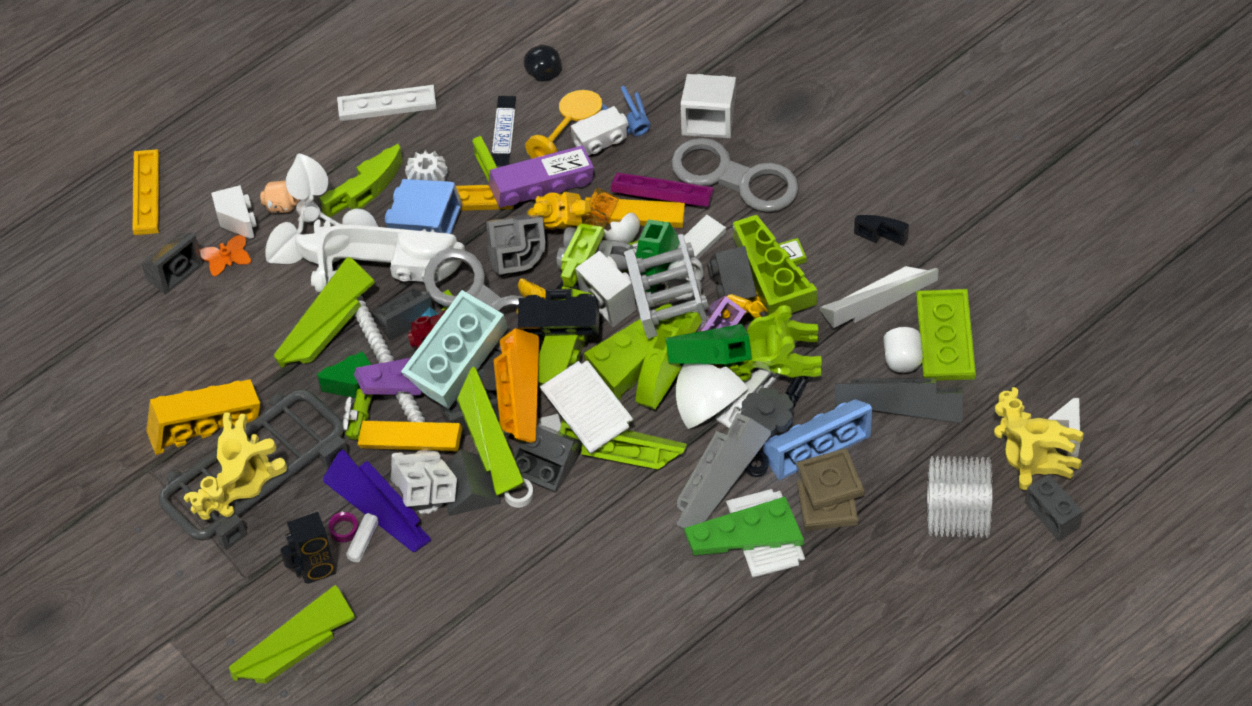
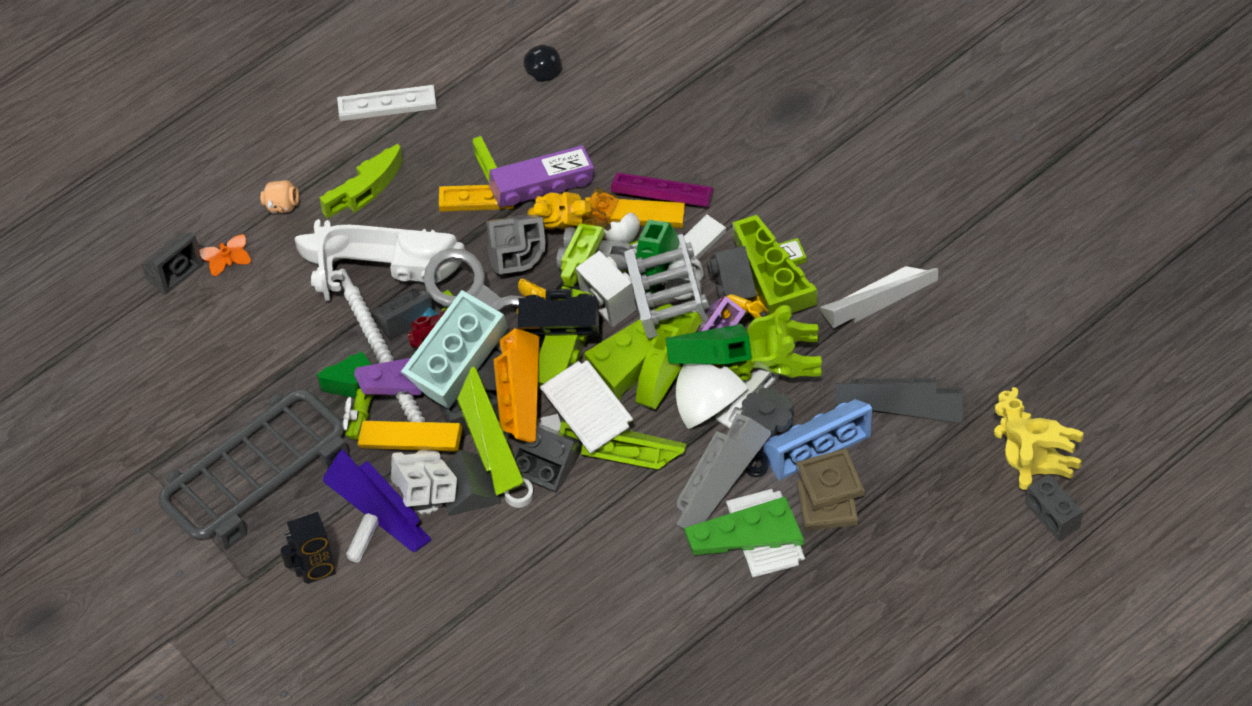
yellow tile [133,149,160,235] -> none
yellow wedge [146,379,260,455] -> none
light yellow animal [184,412,287,520] -> none
white slope [211,186,257,239] -> none
lime wedge [229,585,355,684] -> none
white plant [265,153,378,264] -> none
lime wedge [274,256,375,368] -> none
magenta piece [328,512,359,543] -> none
light blue slope [385,179,462,234] -> none
white gear [405,149,448,181] -> none
sticker [492,96,516,166] -> none
yellow piece [525,90,602,159] -> none
white brick [571,106,629,156] -> none
medium blue plant [602,86,651,136] -> none
light grey bar [671,138,798,212] -> none
white slope [681,74,736,139] -> none
black axle [785,376,811,407] -> none
black slope [854,215,909,246] -> none
white helmet [884,327,923,373] -> none
lime tile [916,289,976,381] -> none
white piece [927,456,993,538] -> none
white slope [1048,398,1080,457] -> none

